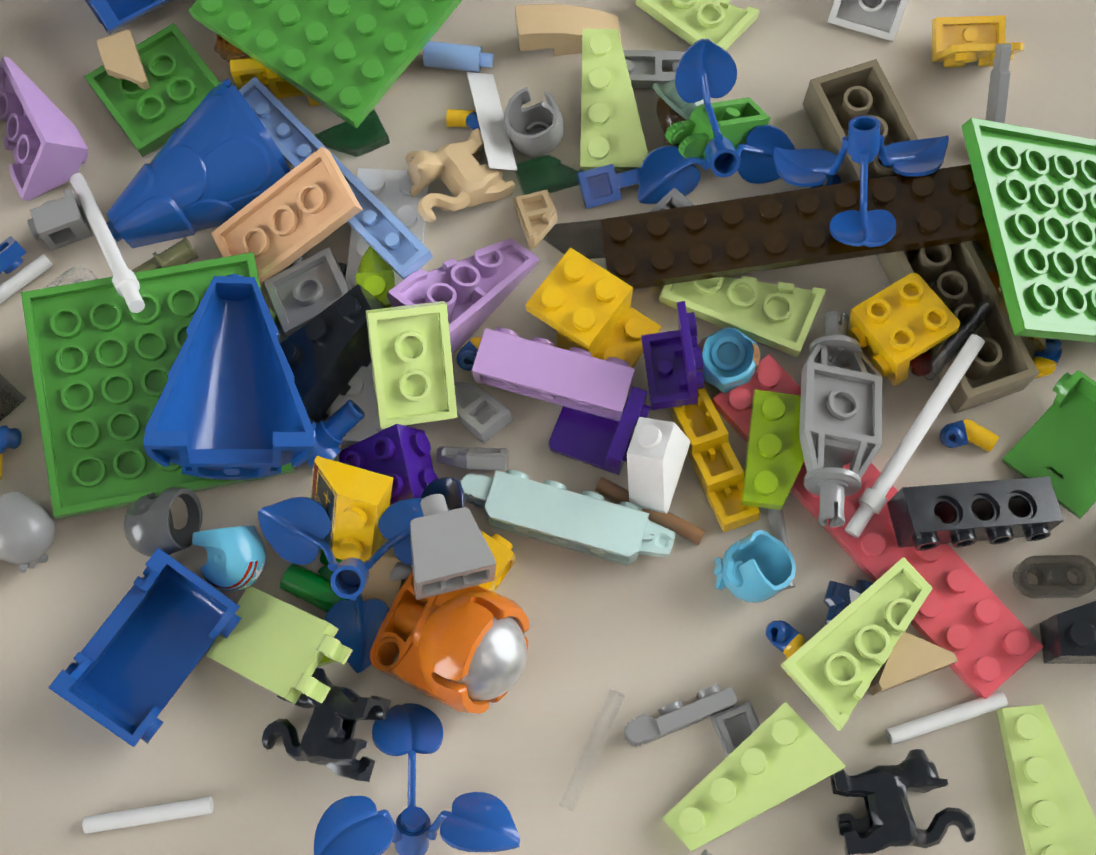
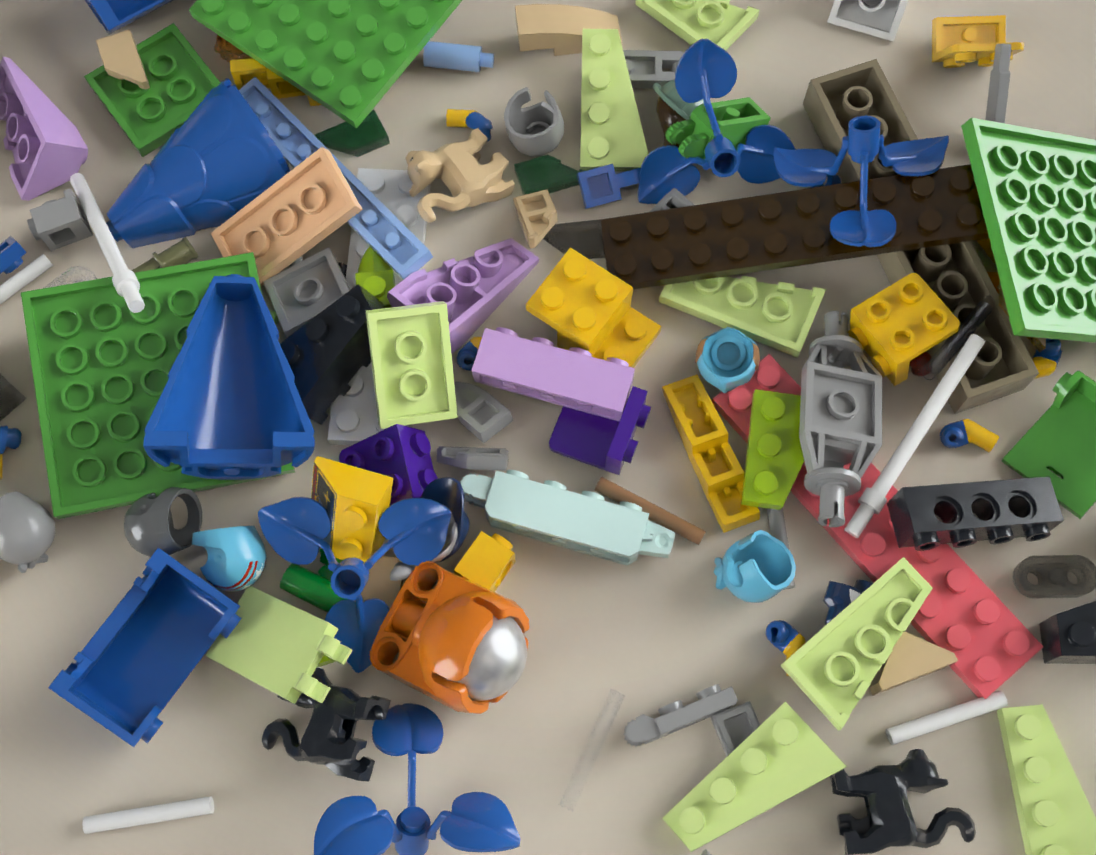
blue pin [305,400,365,469] -> none
light grey torso [410,494,496,600] -> none
white sticker [467,72,517,170] -> none
white slope [627,417,691,514] -> none
dark purple bracket [641,301,704,410] -> none

